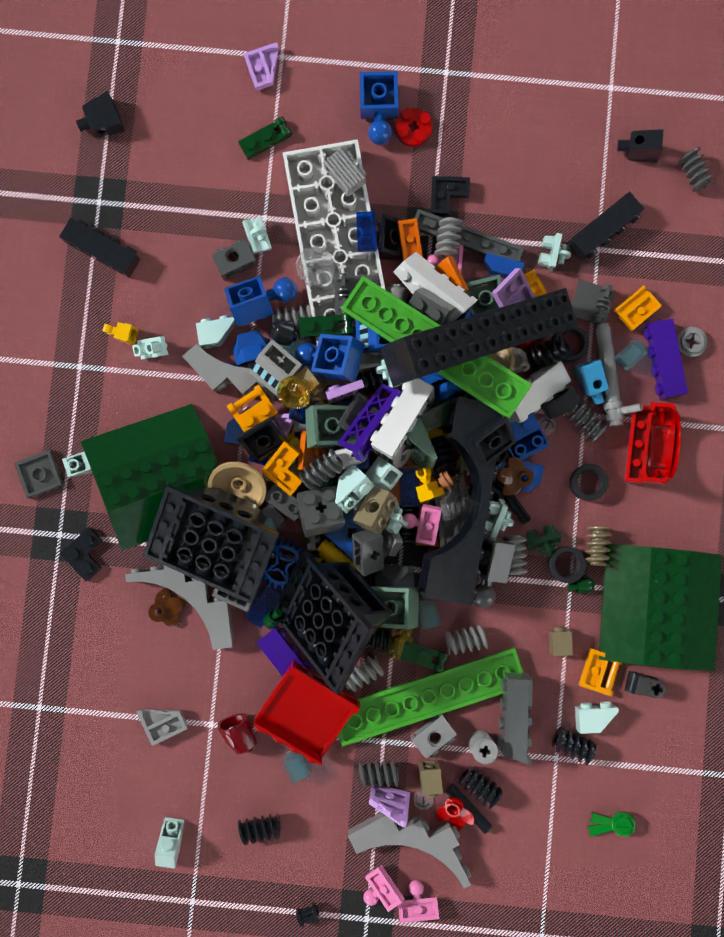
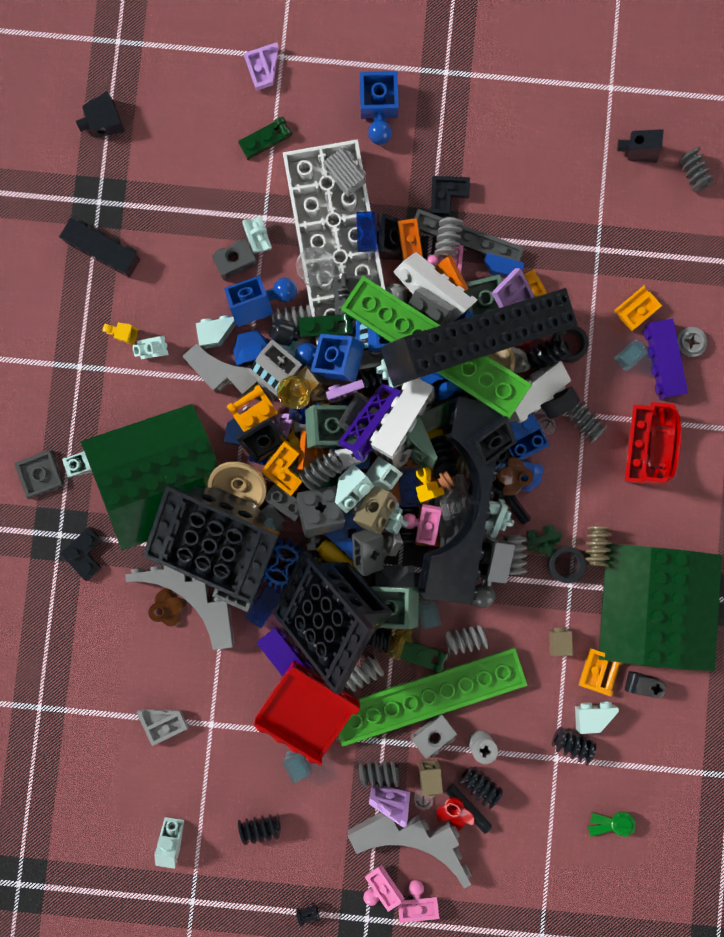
dark red helmet [218,713,257,754] -> none
dark green cylinder [263,608,283,629] -> none
red plate [395,108,432,147] -> none
dark grey wedge [497,673,533,765] -> none
light aqua hips [538,233,571,272] -> none
black brick [567,191,645,261] -> none
dark green cylinder [567,577,595,594] -> none
black tyre [569,464,609,501] -> none
dark grey hinge [572,279,615,325] -> none
dark azure torso [572,360,609,405] -> none
light grey cylinder [595,323,643,427] -> none

